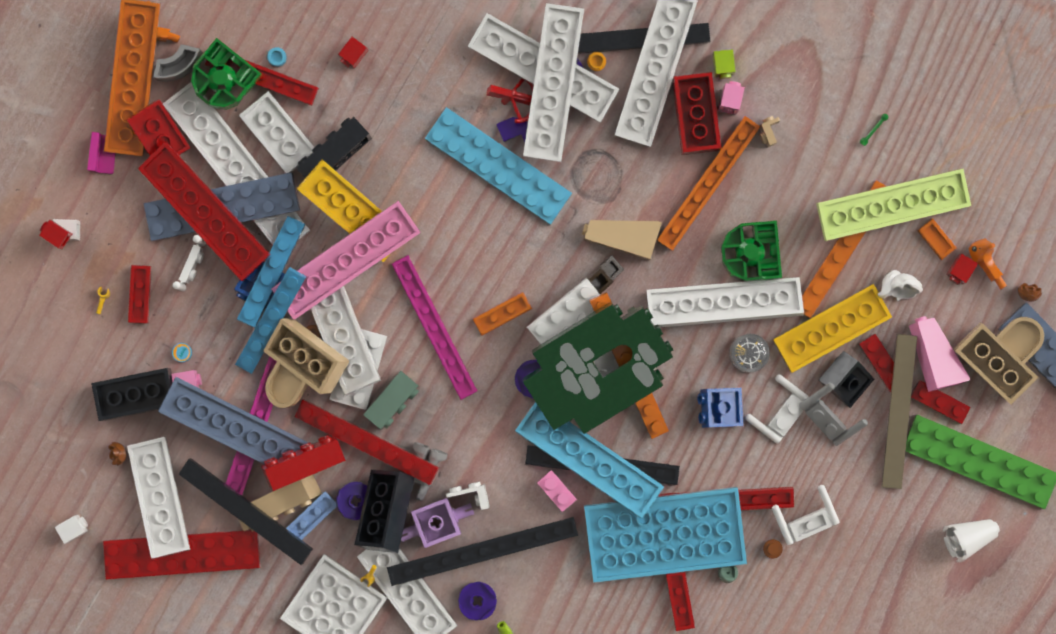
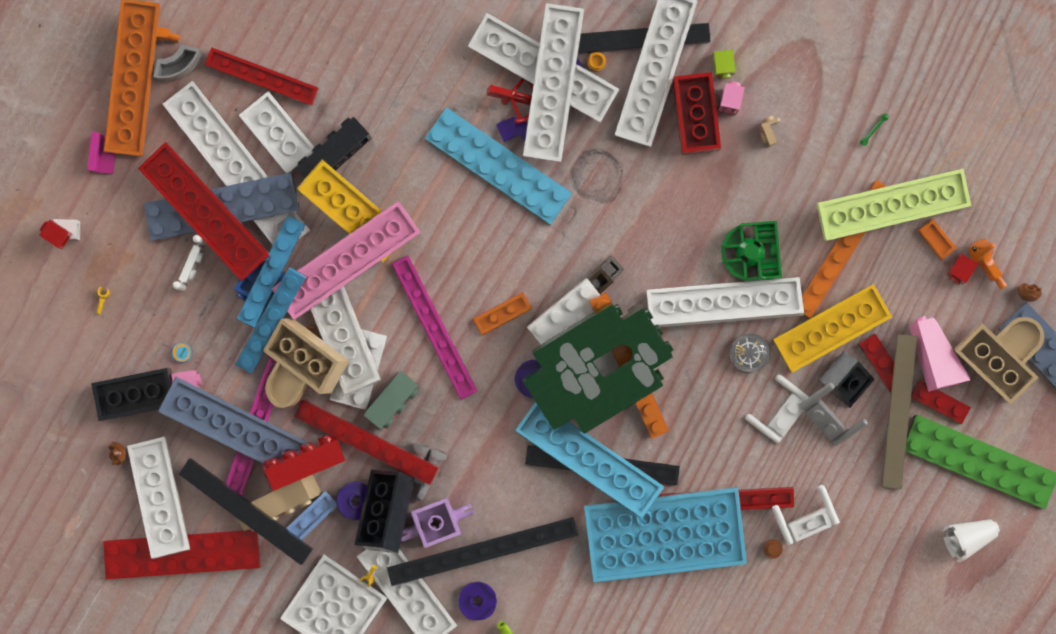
white brick [55,515,88,544] -> none
red plate [126,99,191,156] -> none
red plate [128,265,152,324] -> none
green connector [191,38,262,110] -> none
medium azure tile [267,47,287,67] -> none
red brick [338,36,368,69] -> none
white bracket [446,482,490,510] -> none
bright pink brick [537,470,577,512] -> none
tan slope [582,220,662,260] -> none
orange plate [656,116,761,251] -> none
red plate [666,572,695,631] -> none
plate [697,388,743,428] -> none
sand green tile [718,566,738,583] -> none
white hair [878,270,923,301] -> none

